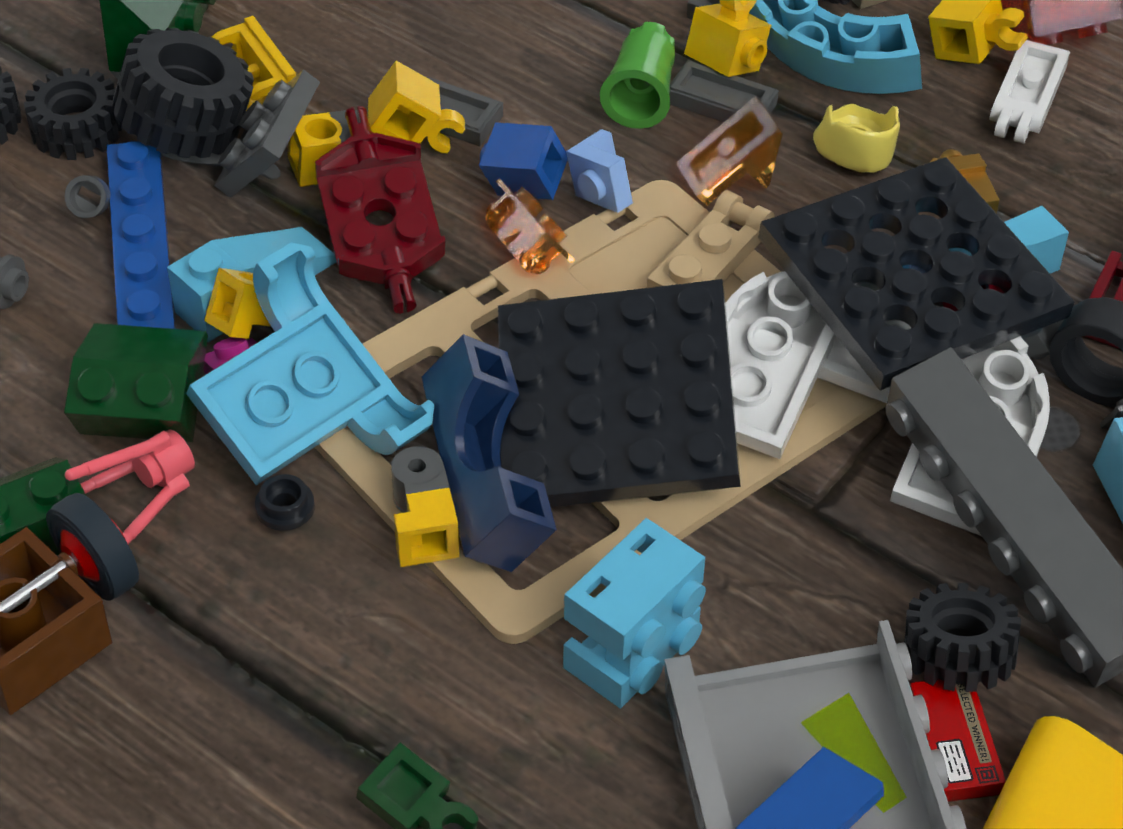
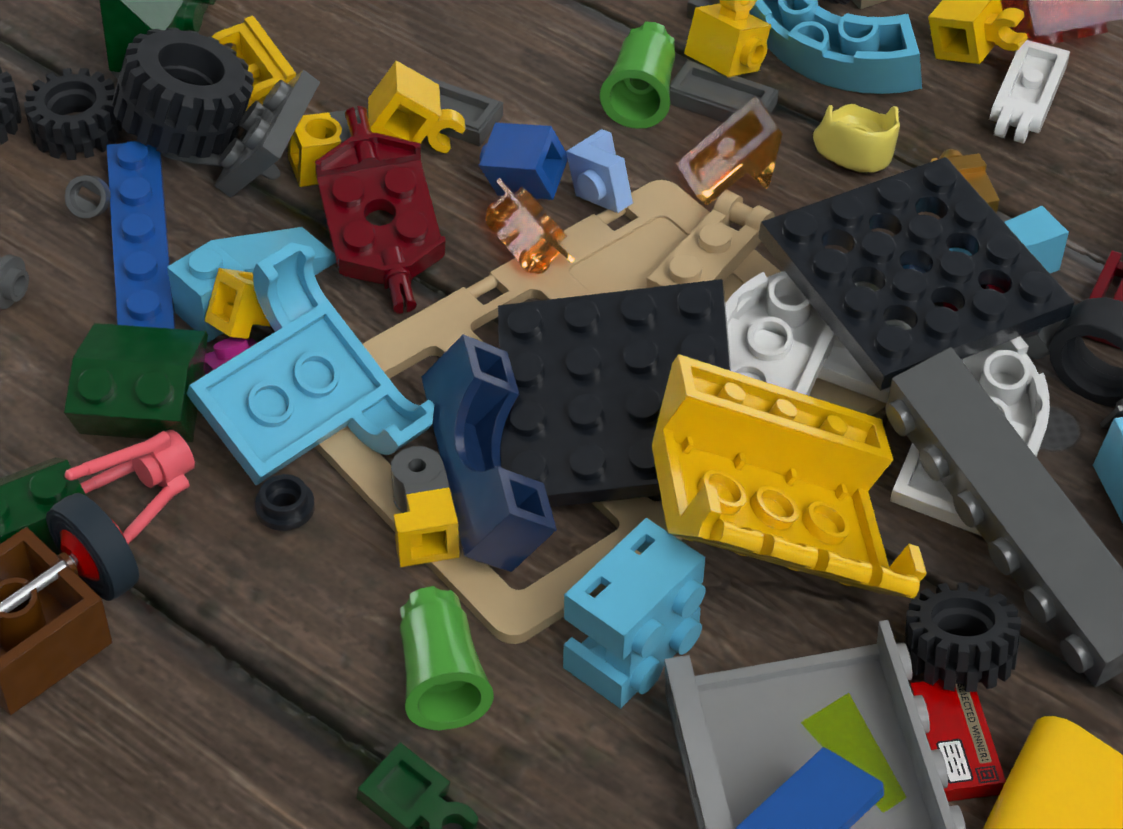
none -> bright green plant [400,586,494,730]
none -> yellow slope [652,354,927,599]

